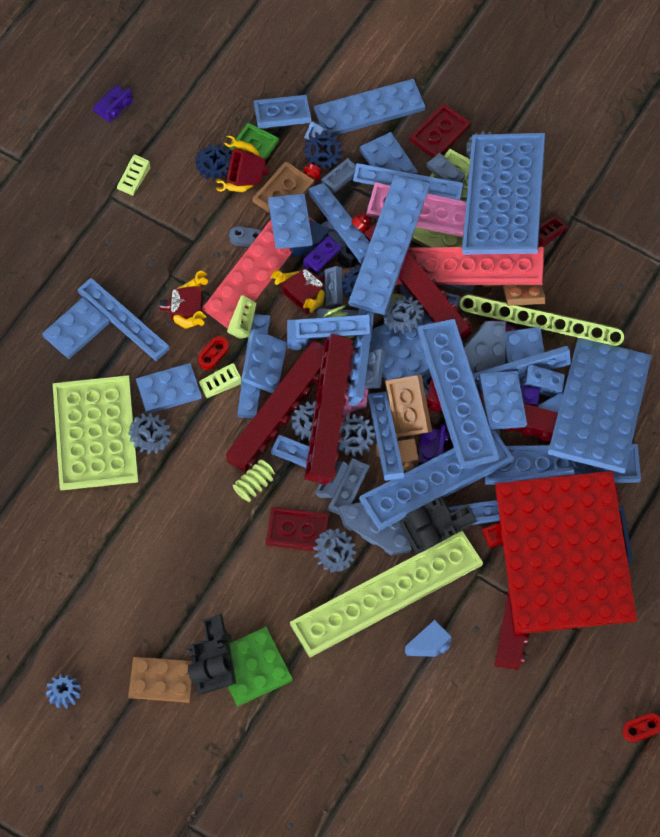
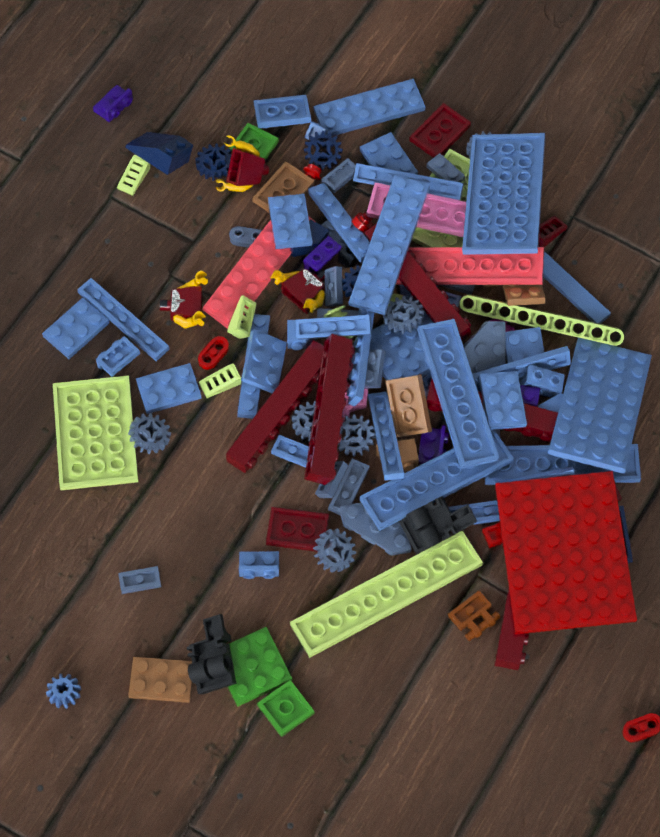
yellowish green piece [233,459,275,502] -> none
medium blue slope [405,620,451,657] -> none
none -> medium blue bracket [96,336,140,377]
none -> sand blue plate [118,566,161,594]
none -> dark blue slope [125,132,193,175]
none -> medium blue bracket [239,551,279,579]
none -> bright green plate [257,680,315,737]
none -> dark orange plate [448,591,501,641]
none -> medium blue tile [538,246,611,324]

